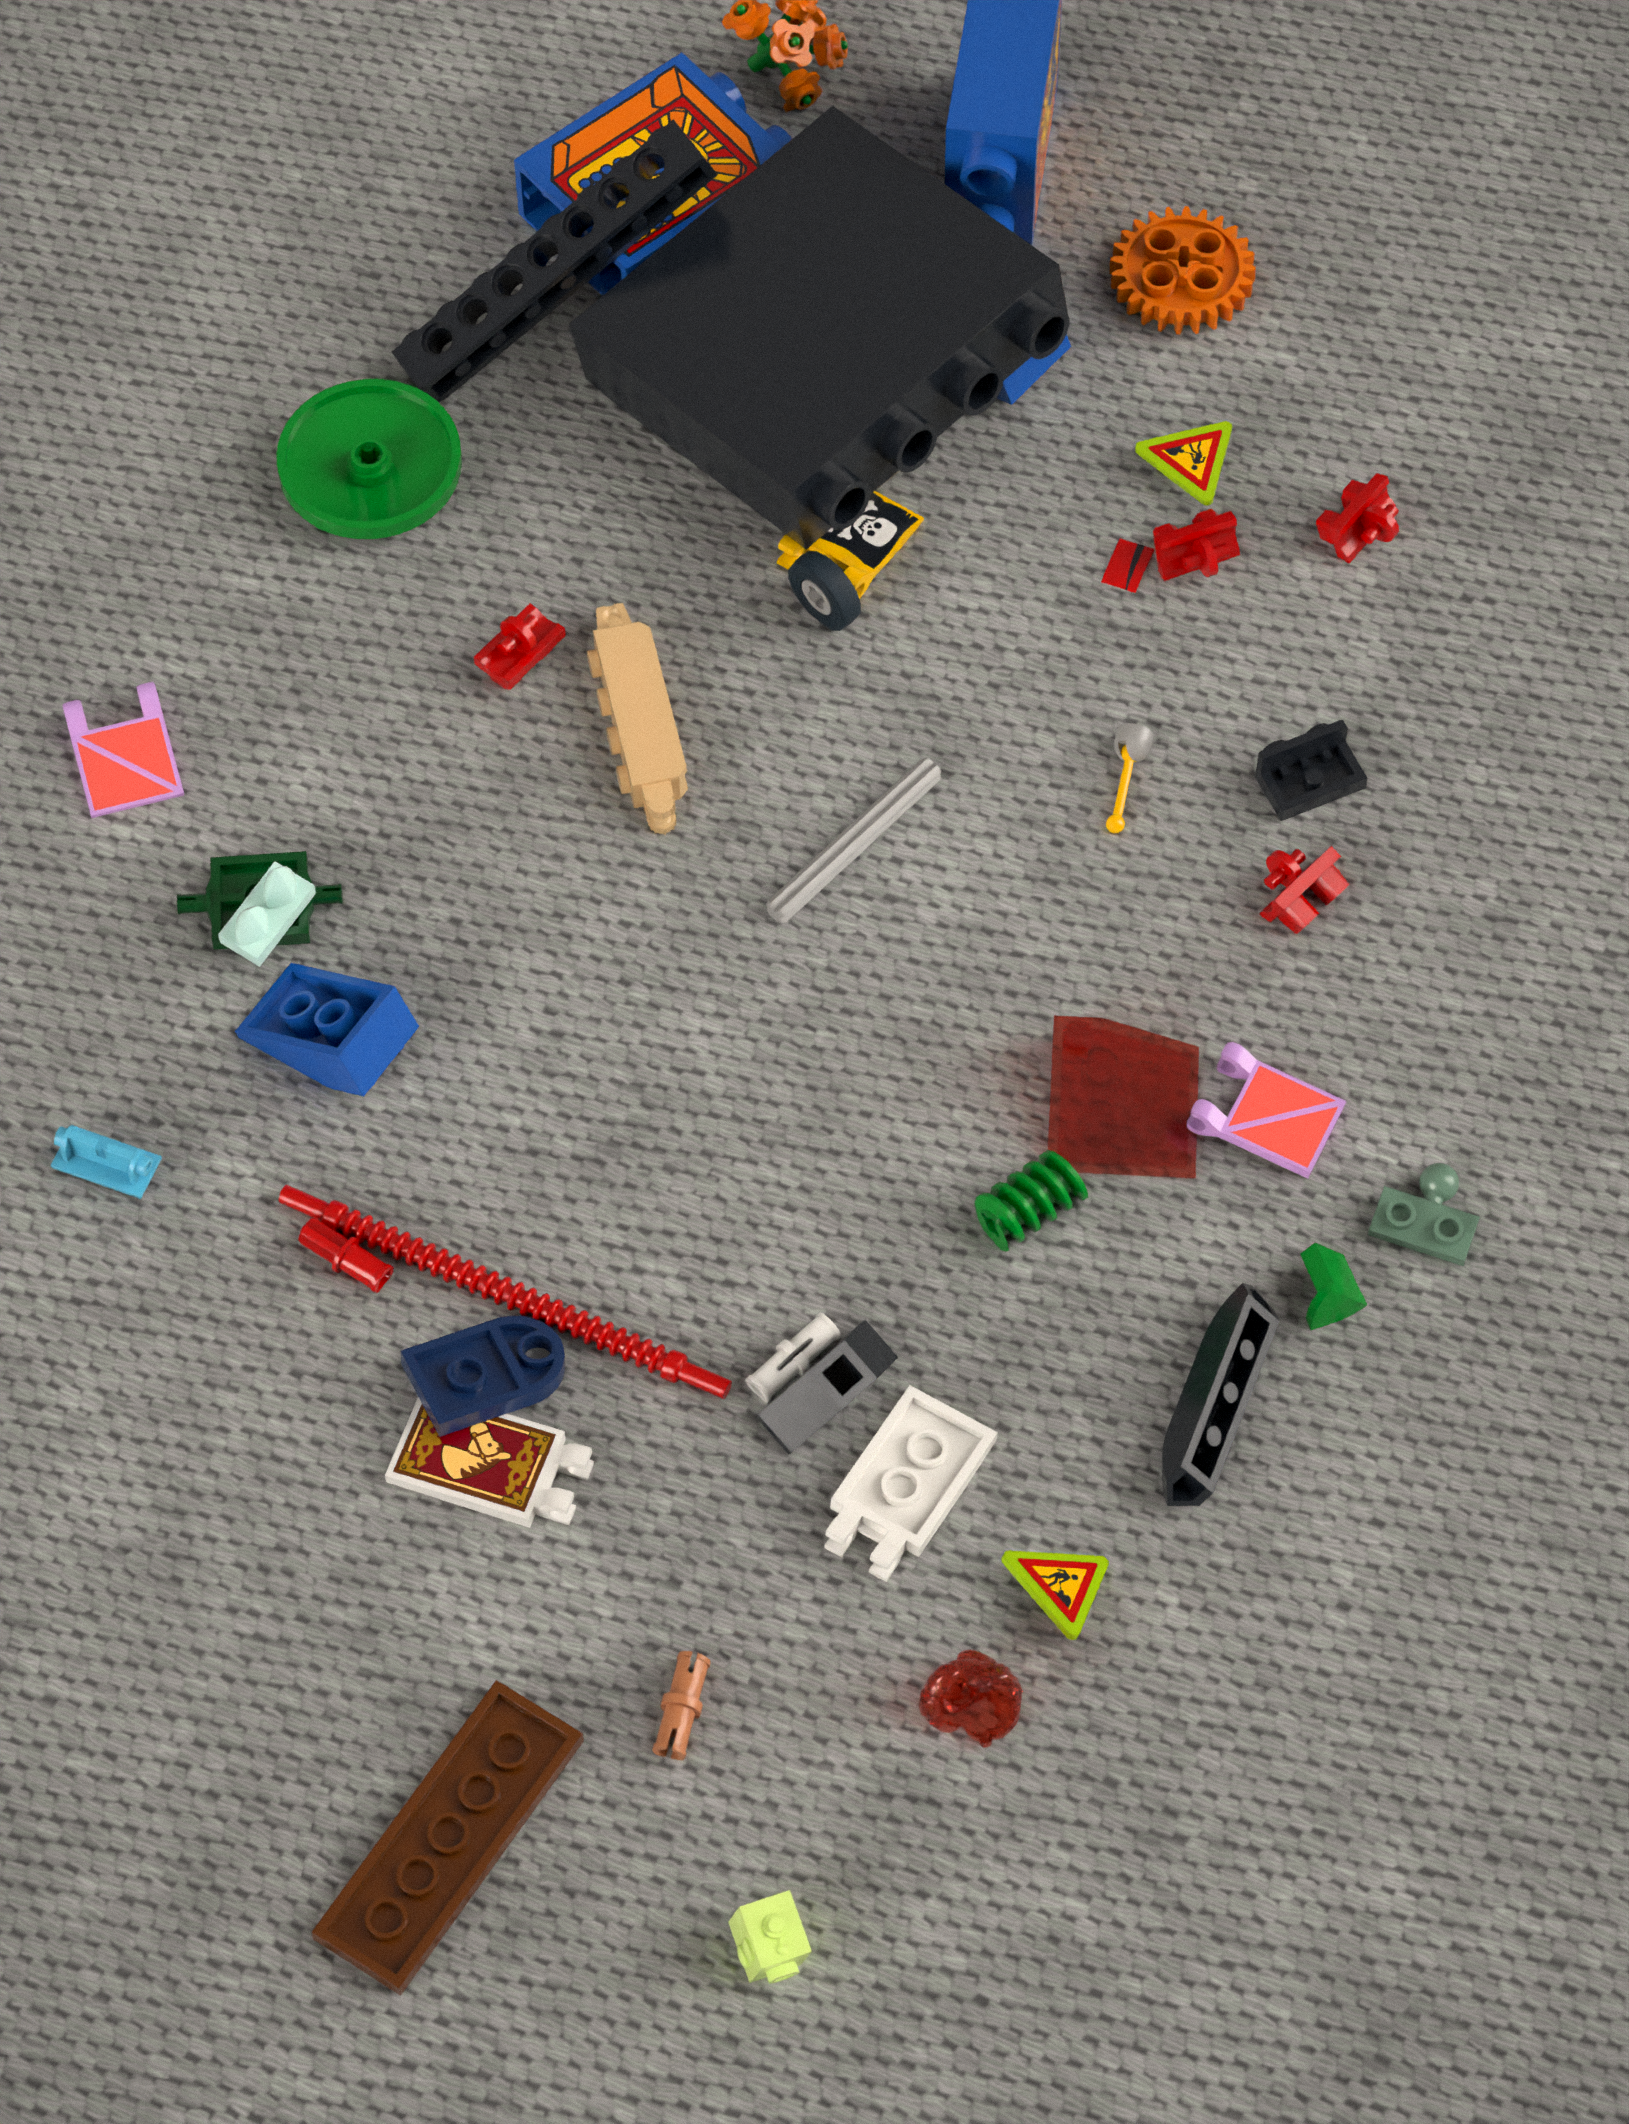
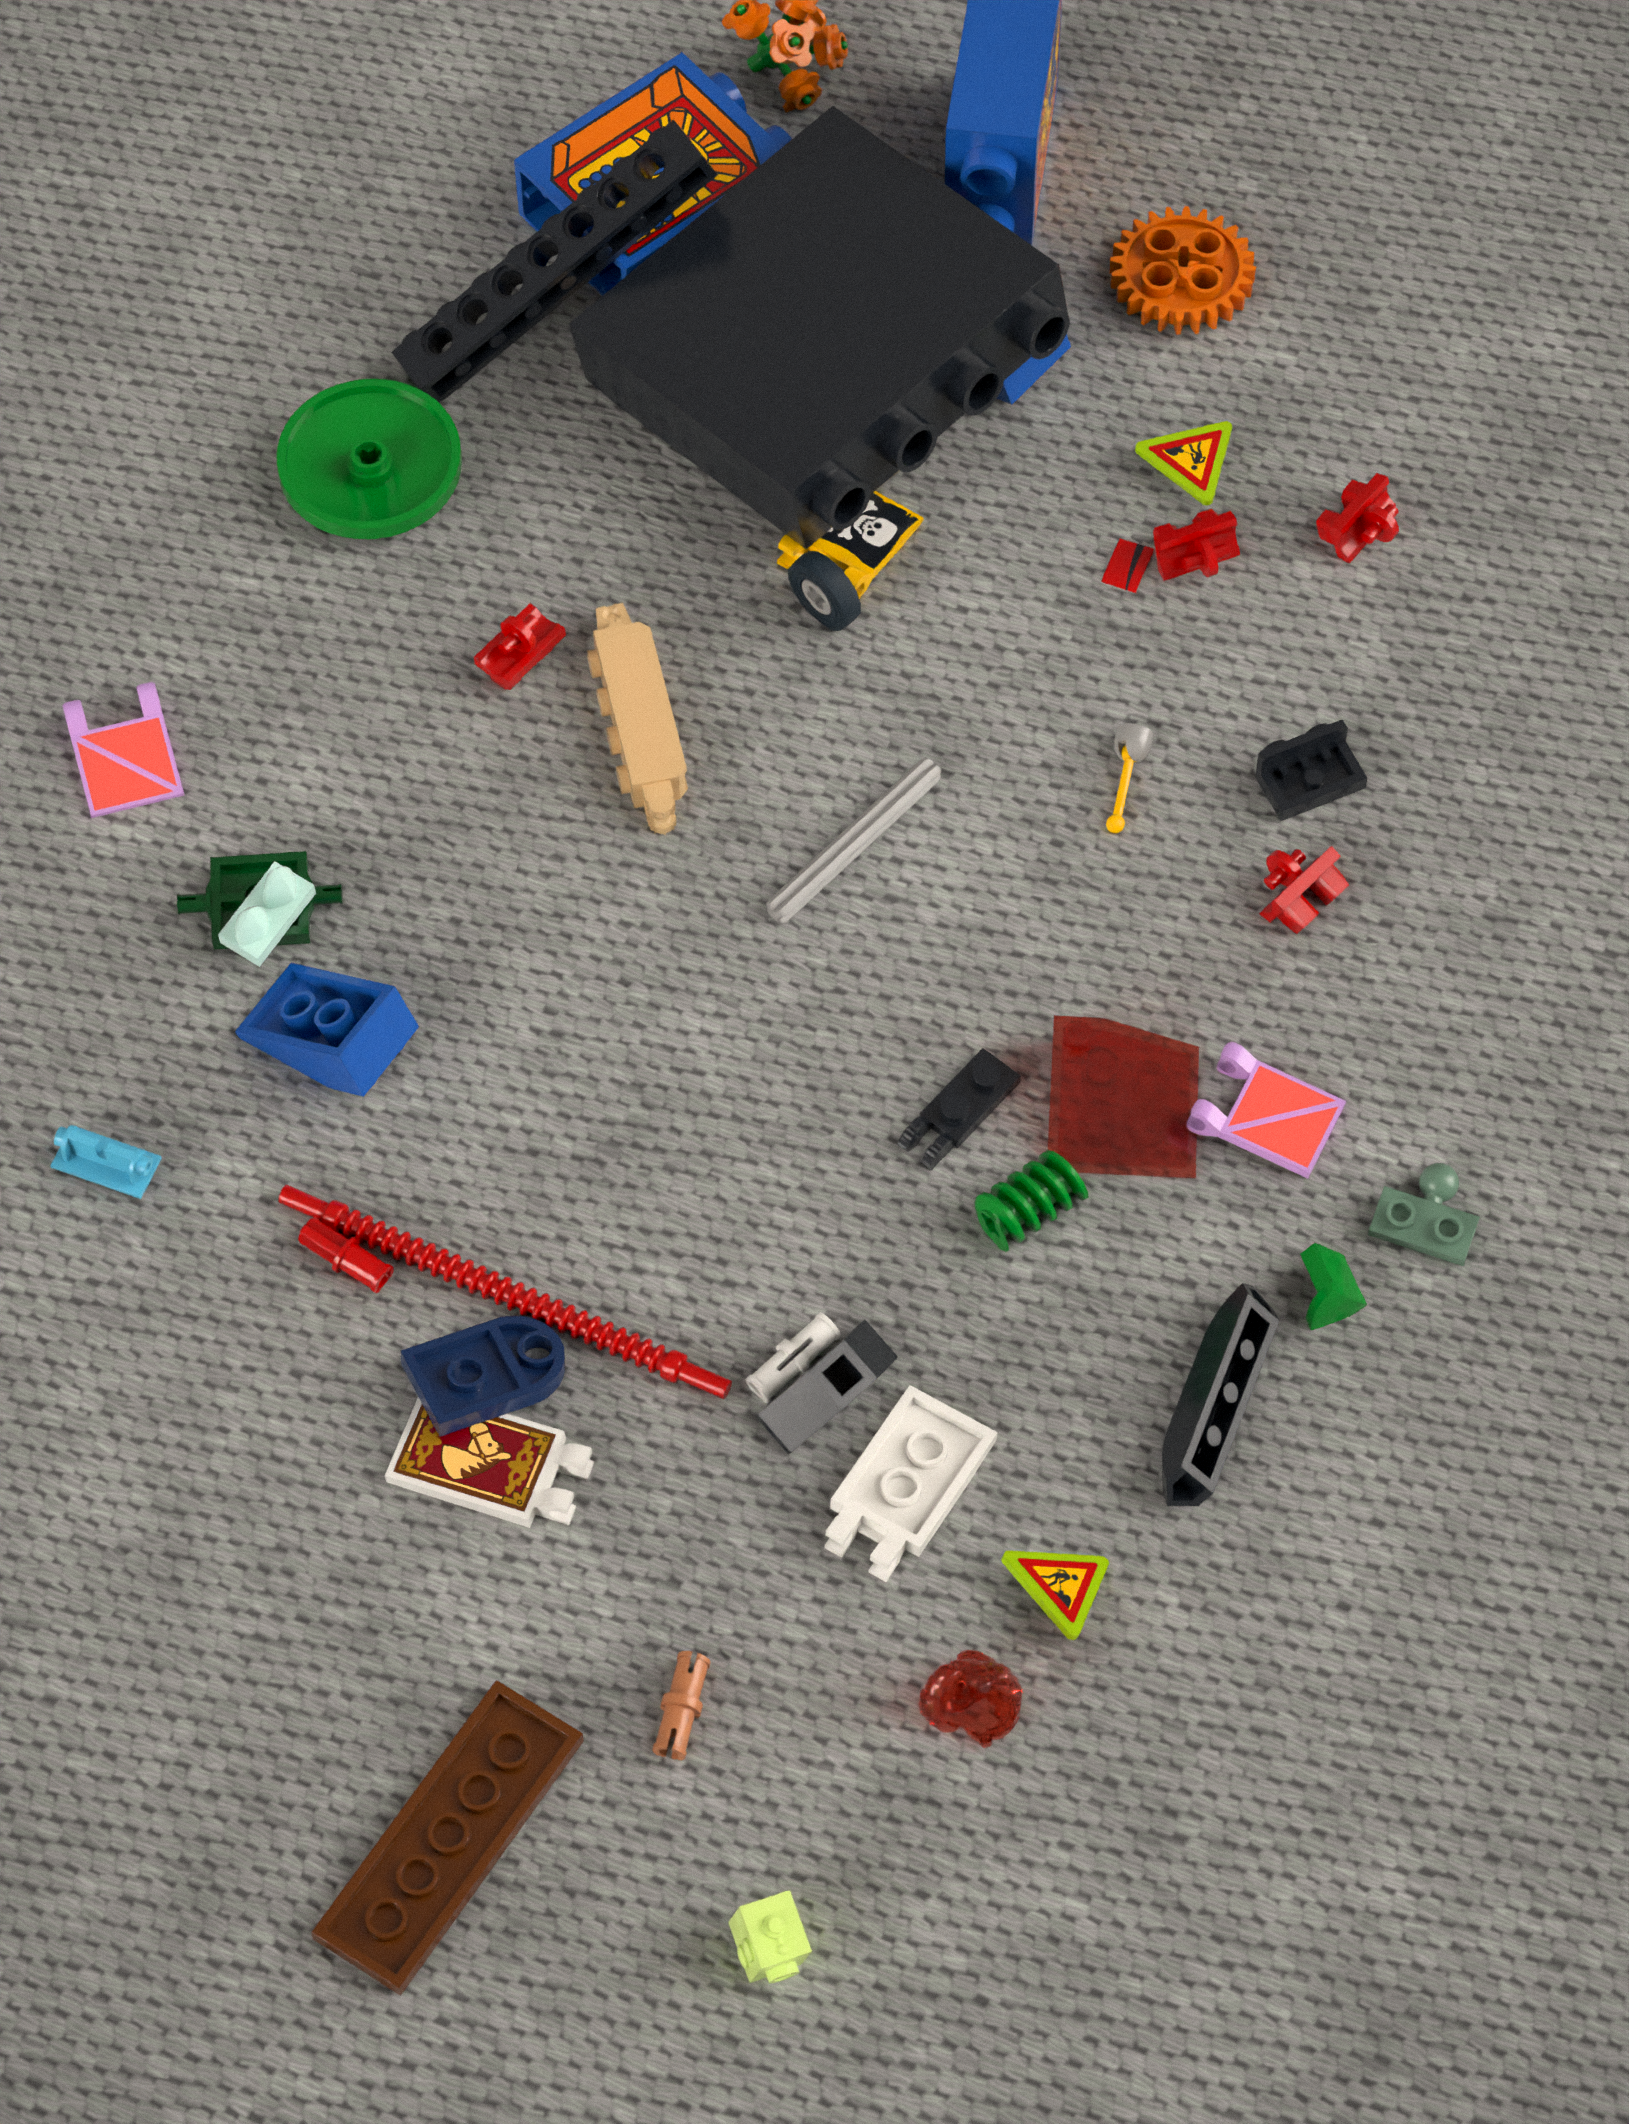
none -> black hinge [897,1048,1021,1170]

